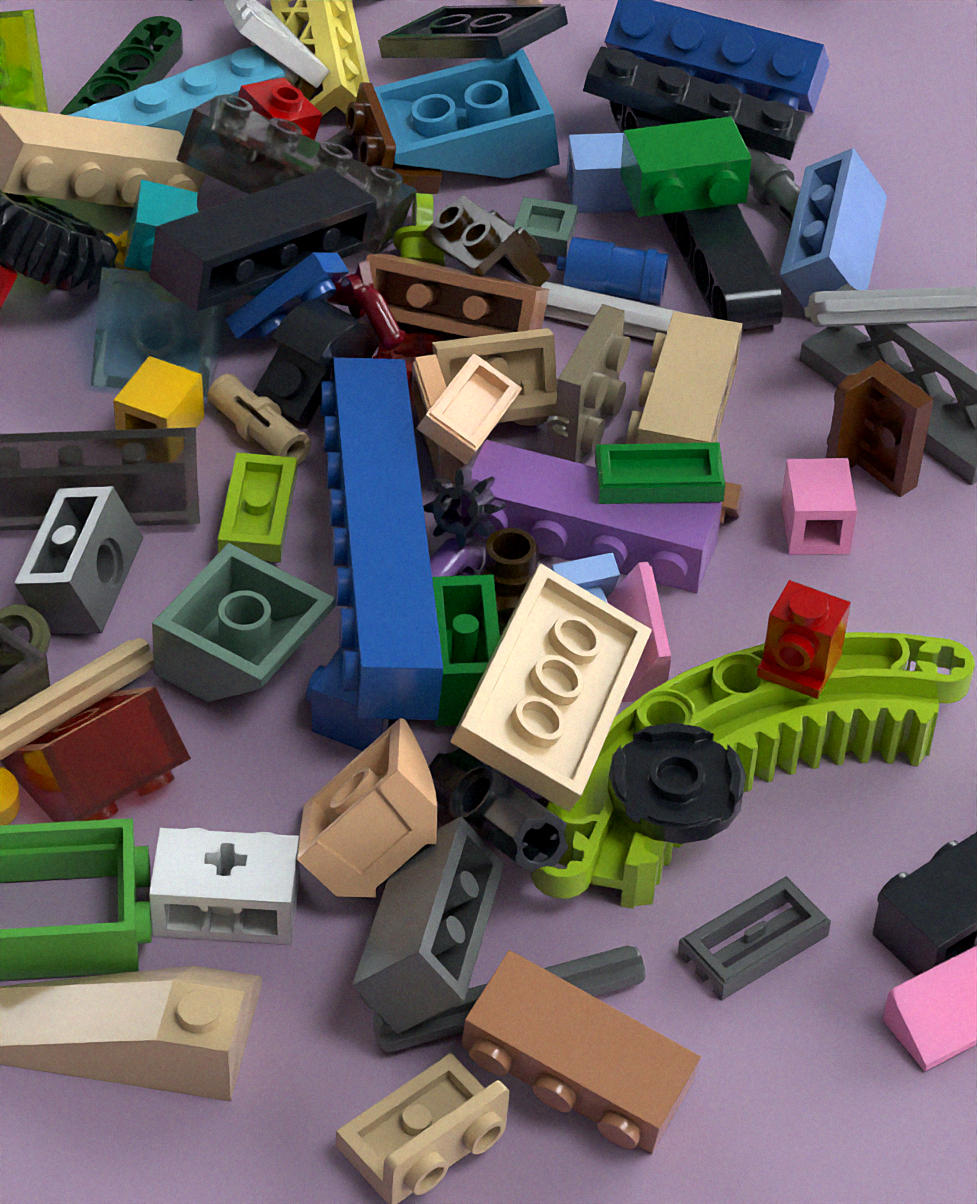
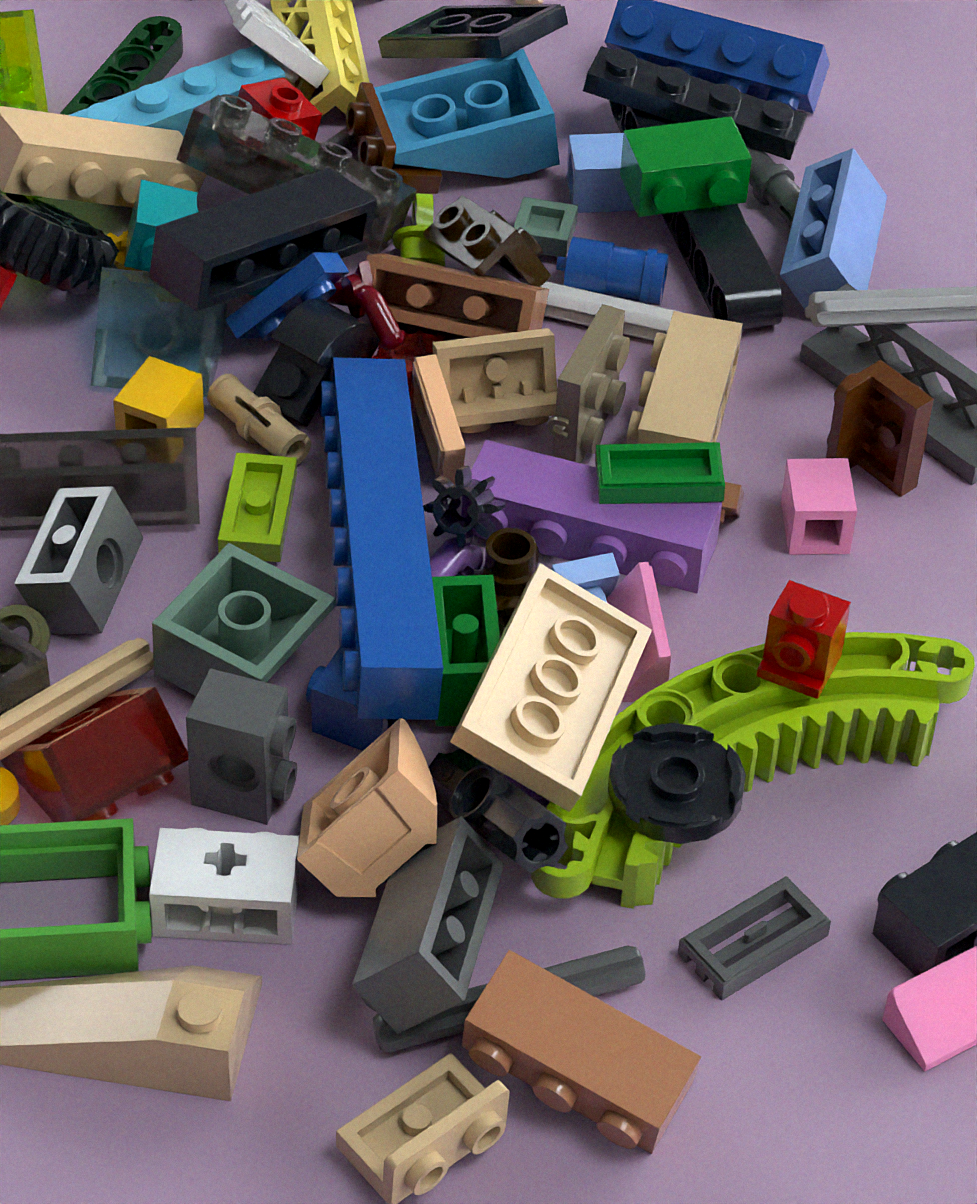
light nougat tile [416,353,522,465] -> none
none -> dark grey brick [186,668,298,825]

